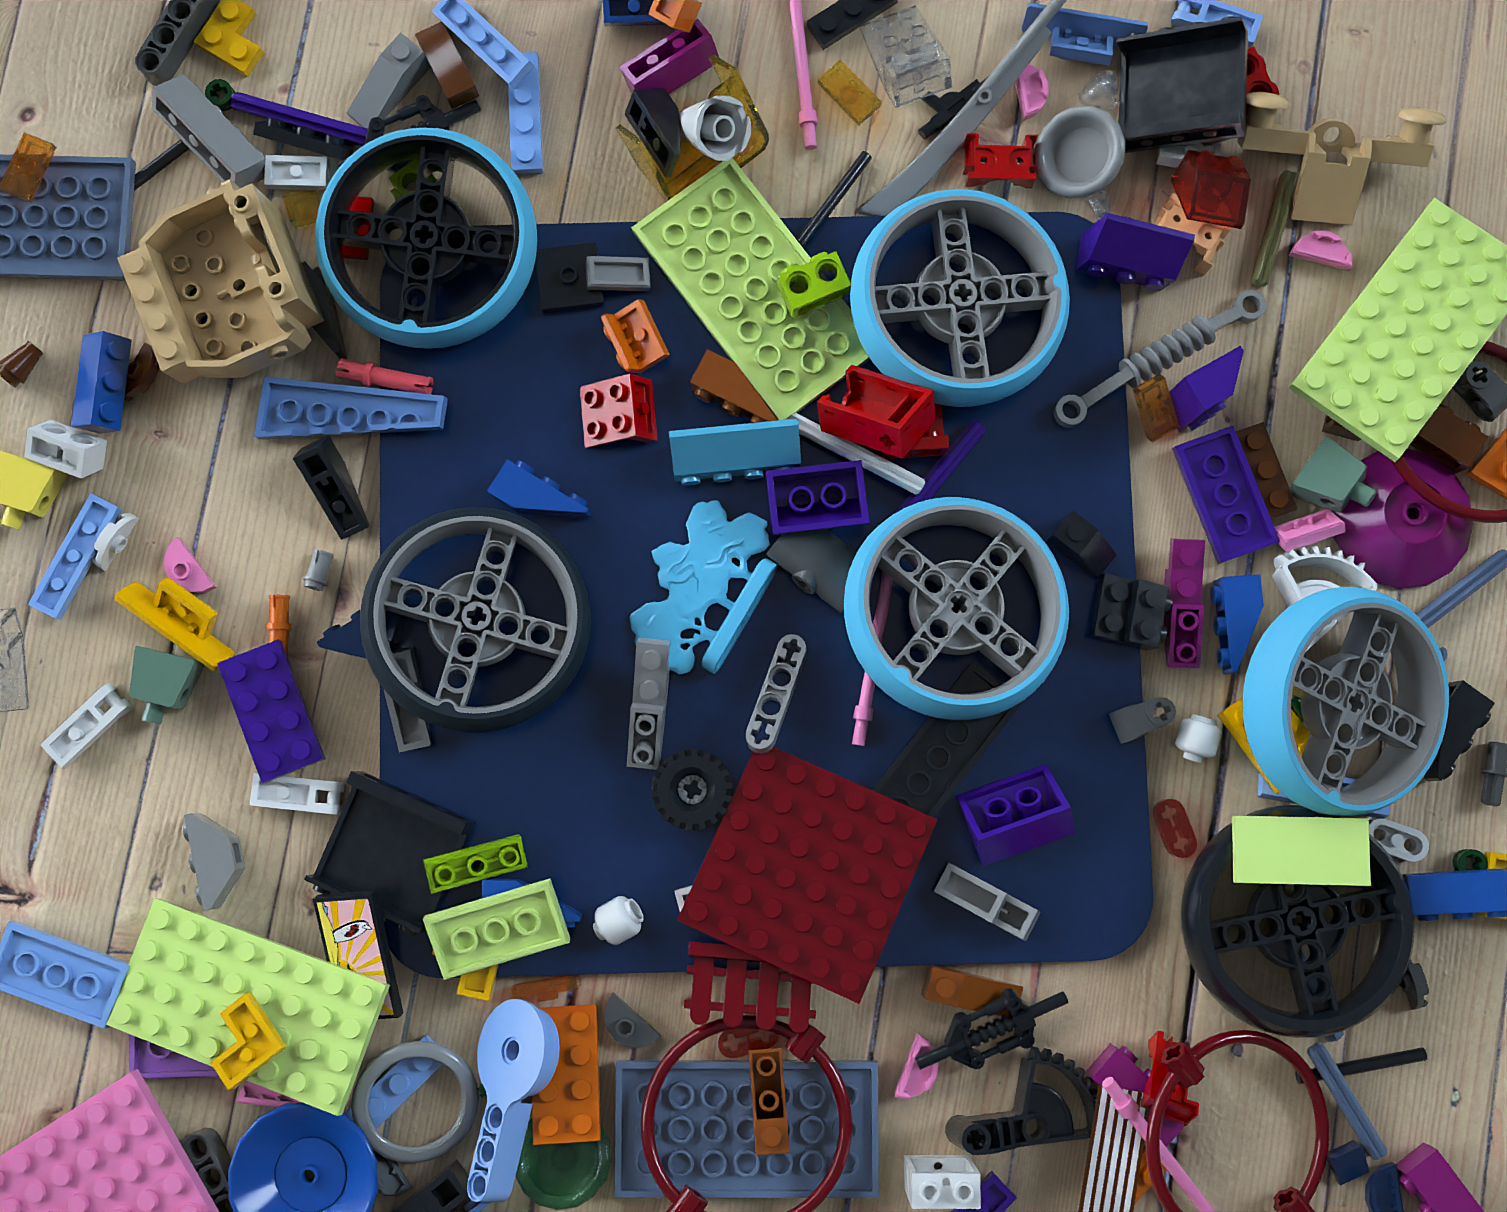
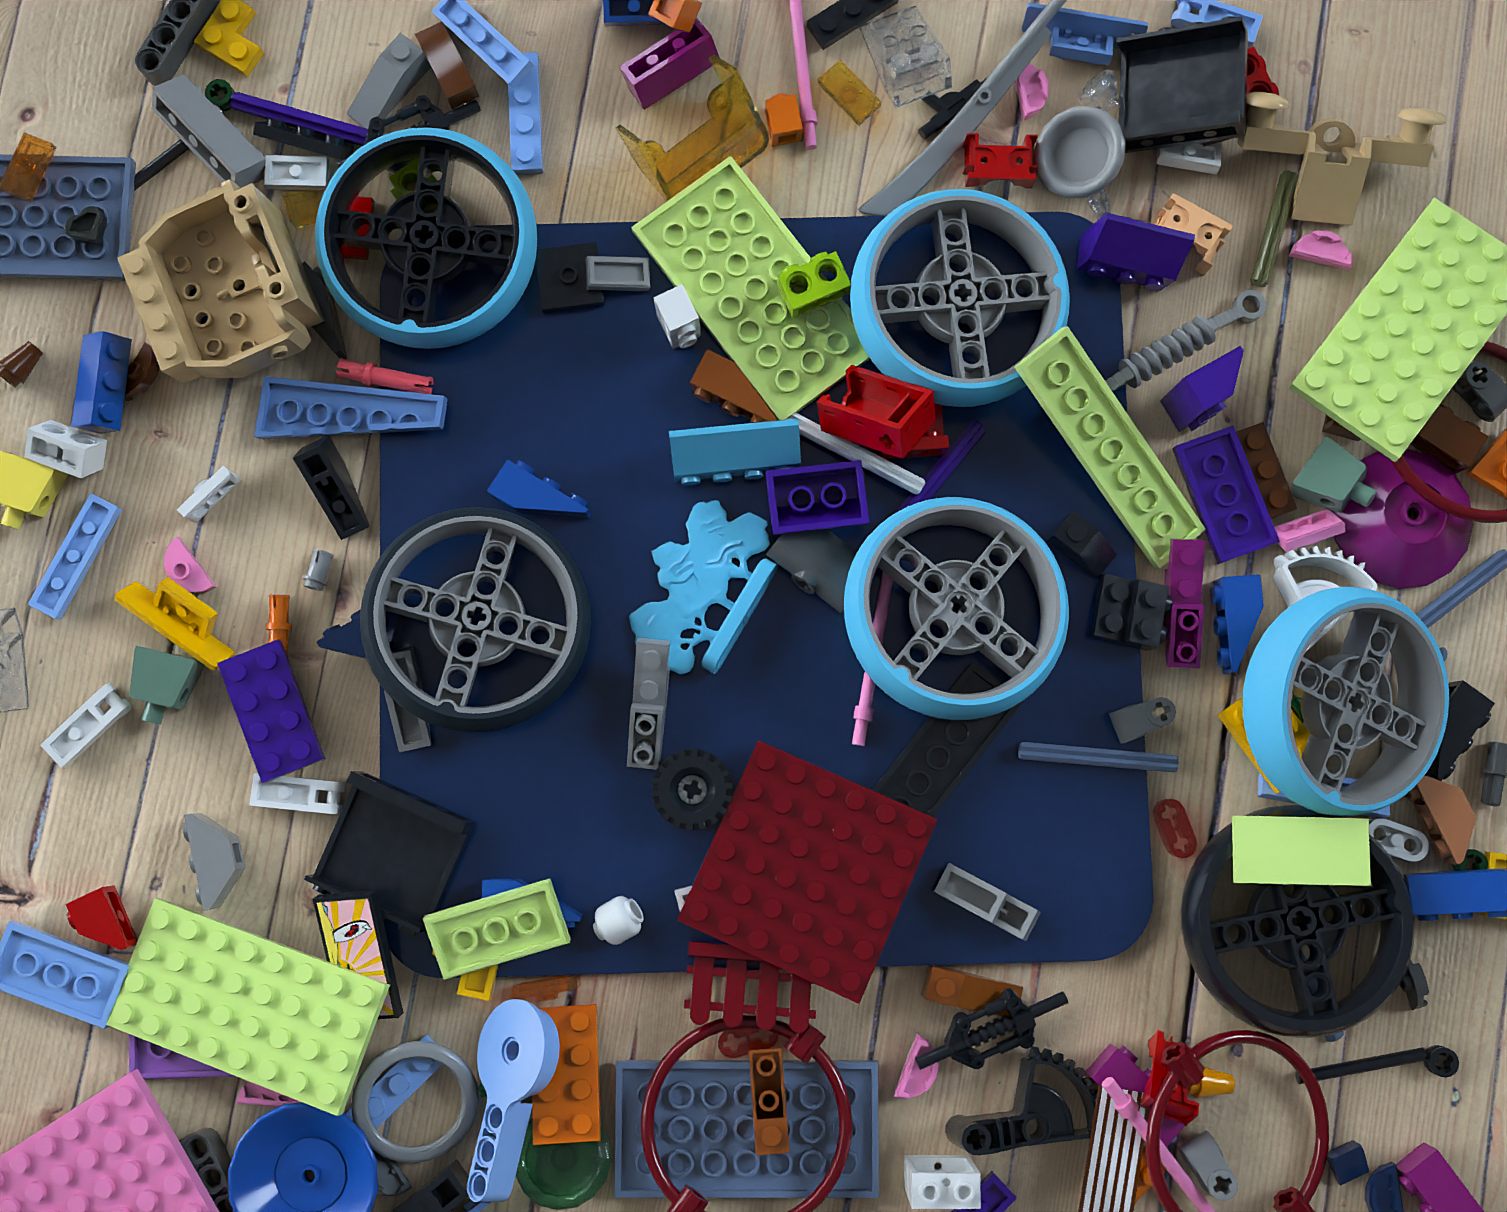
white plate [92,513,140,571] -> none
yellow plate [210,992,287,1090] -> none
lime tile [423,834,528,893] -> none
red bracket [580,374,658,448] -> none
orange bracket [601,299,670,374] -> none
dark grey plate [604,992,661,1048] -> none
black slope [625,88,681,178] -> none
white cone [679,95,751,161] -> none
light grey beam [746,634,807,754] -> none
black bar [796,151,872,249] -> none
dark purple slope [956,764,1075,866] -> none
clear orange plate [1133,374,1179,443] -> none
clear red slope [1170,149,1251,229] -> none
white head [1175,714,1222,763] -> none
sand blue axle [1307,1042,1387,1160] -> none
none -> pearl dark grey tile [64,206,107,246]
none -> red slope [65,885,138,950]
none -> white plate [177,466,241,522]
none -> white brick [653,284,701,349]
none -> orange brick [765,93,803,147]
none -> yellowish green plate [1014,326,1206,569]
none -> sand blue axle [1018,742,1179,772]
none -> light grey piece [1178,1130,1238,1201]
none -> light orange cone [1188,1066,1235,1098]
none -> nougat slope [1405,775,1477,864]
none -> black bush [1424,1045,1459,1078]

